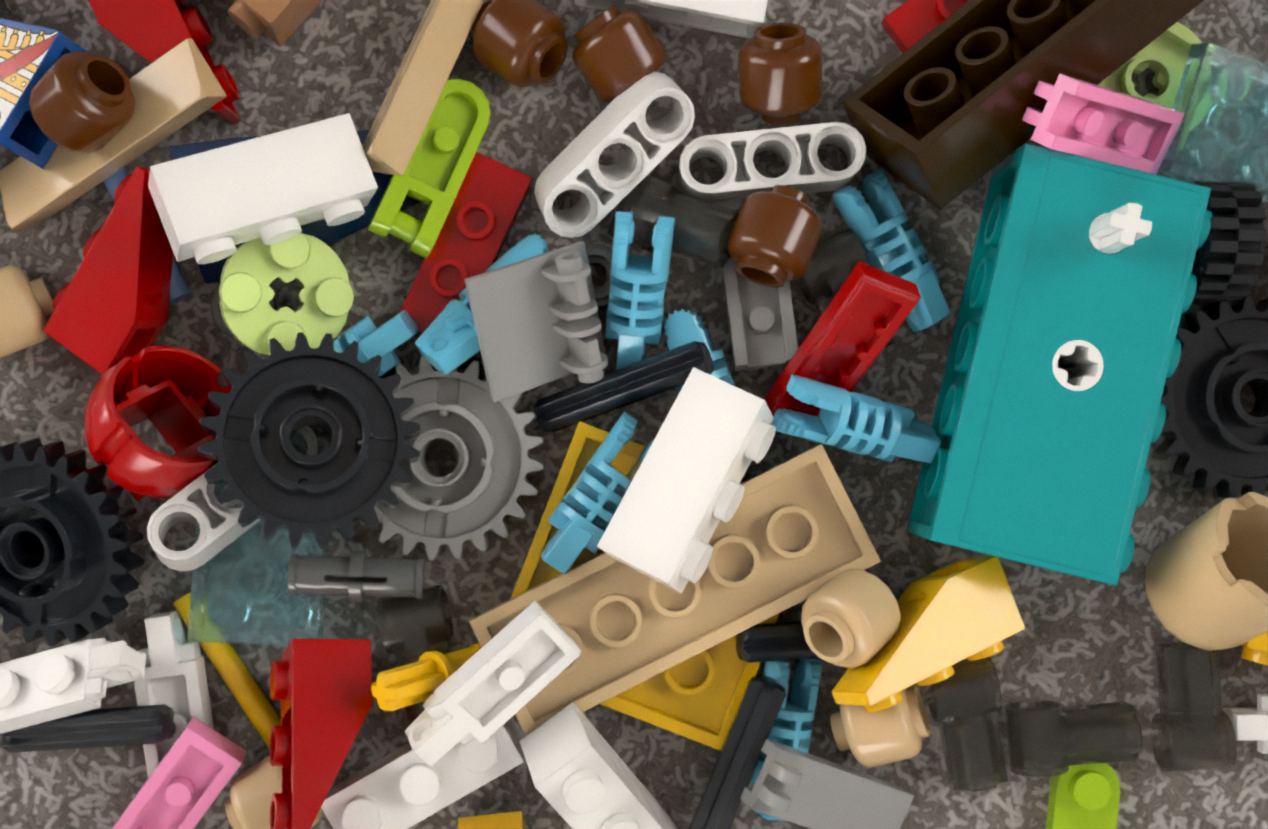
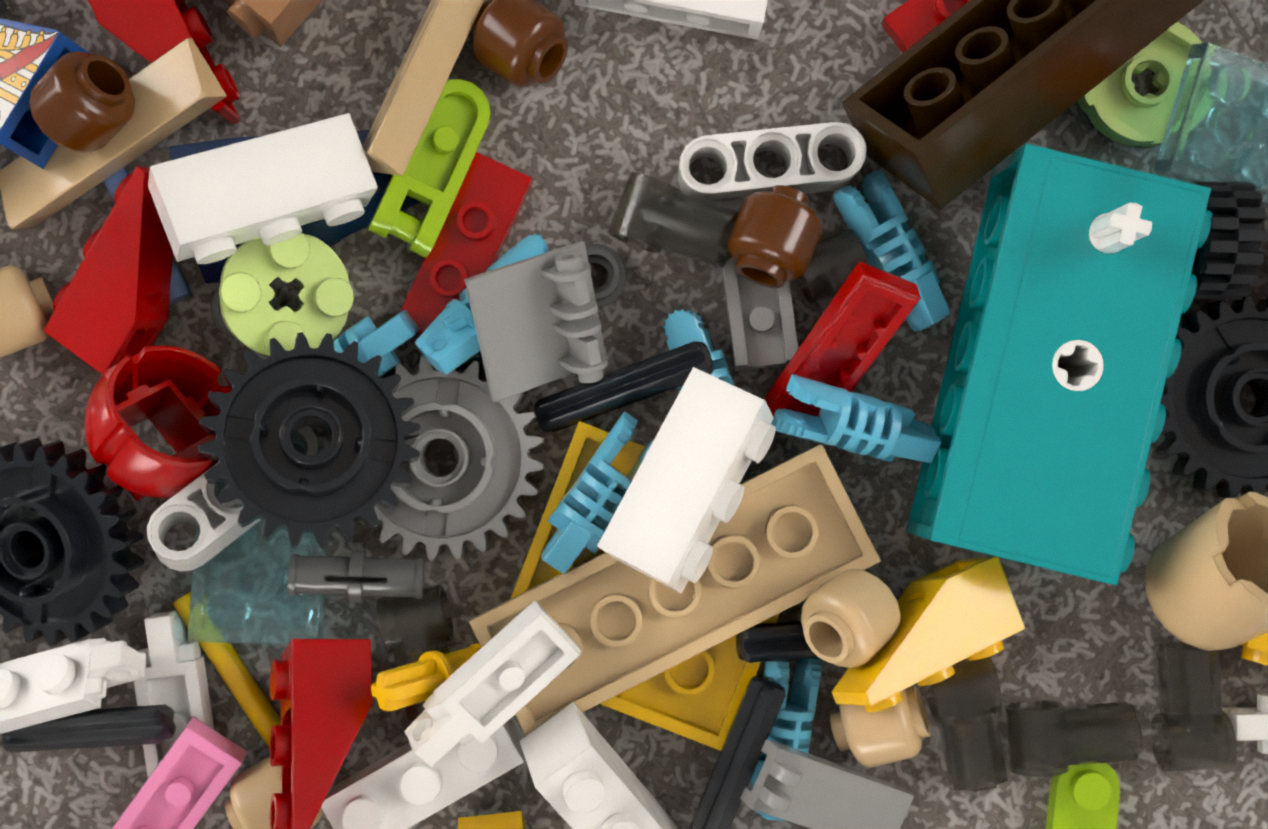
white beam [534,72,695,238] -> none
reddish brown head [572,5,666,102] -> none
medium azure hinge [605,211,675,370] -> none
reddish brown head [738,22,823,125] -> none
bright pink hinge [1022,74,1185,175] -> none

